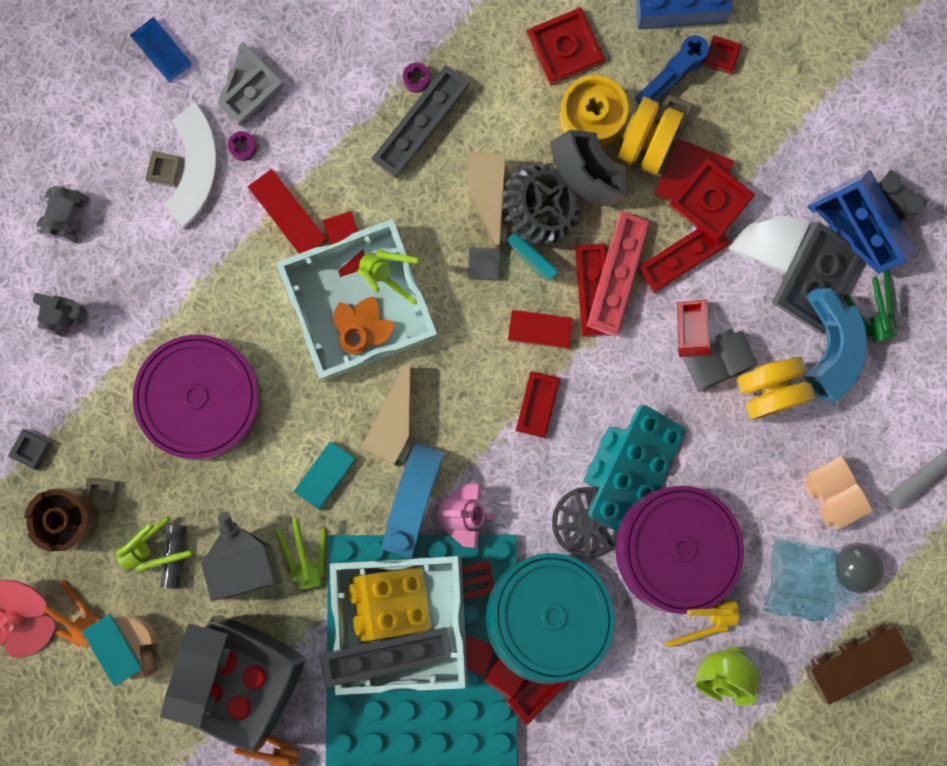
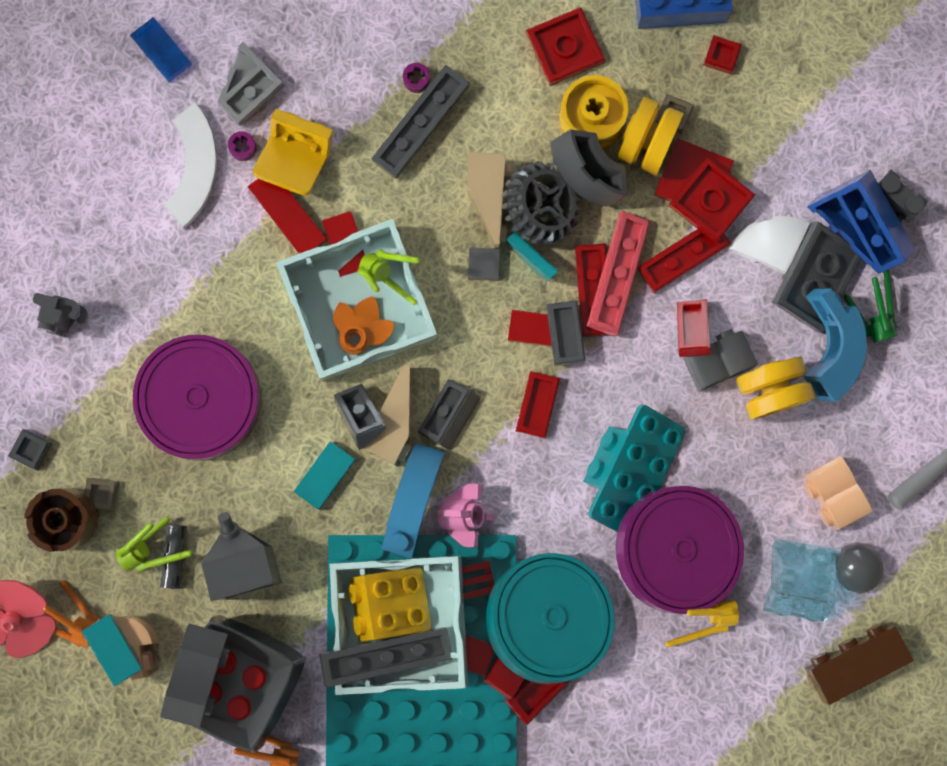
dark grey piece [37,186,89,243] -> none
dark tan tile [145,151,183,188] -> none
lime plant [275,518,327,589] -> none
dark grey wheel [552,487,617,558] -> none
blue connector [635,35,709,105] -> none
lime cylinder [694,647,760,706] -> none
none -> yellow bracket [253,109,333,196]
none -> dark grey slope [333,384,386,450]
none -> dark grey slope [418,379,480,450]
none -> dark grey tile [546,300,586,367]

